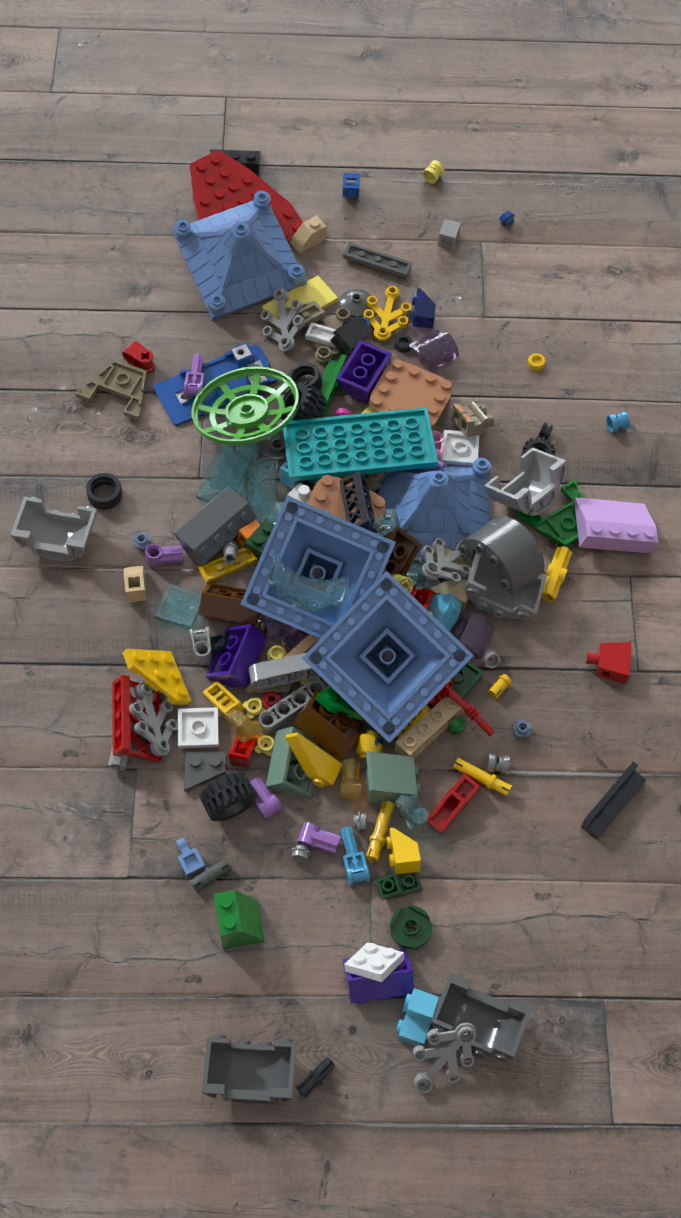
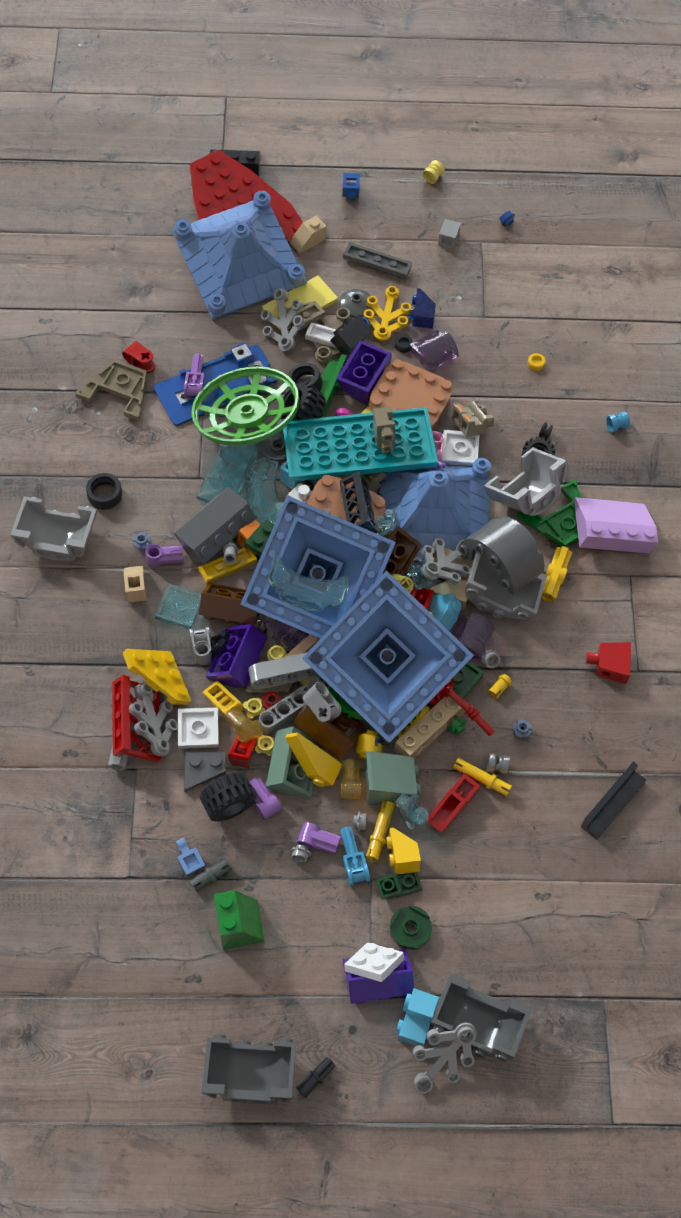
none -> light grey piece [303,682,341,722]
none -> dark tan hips [373,406,395,453]

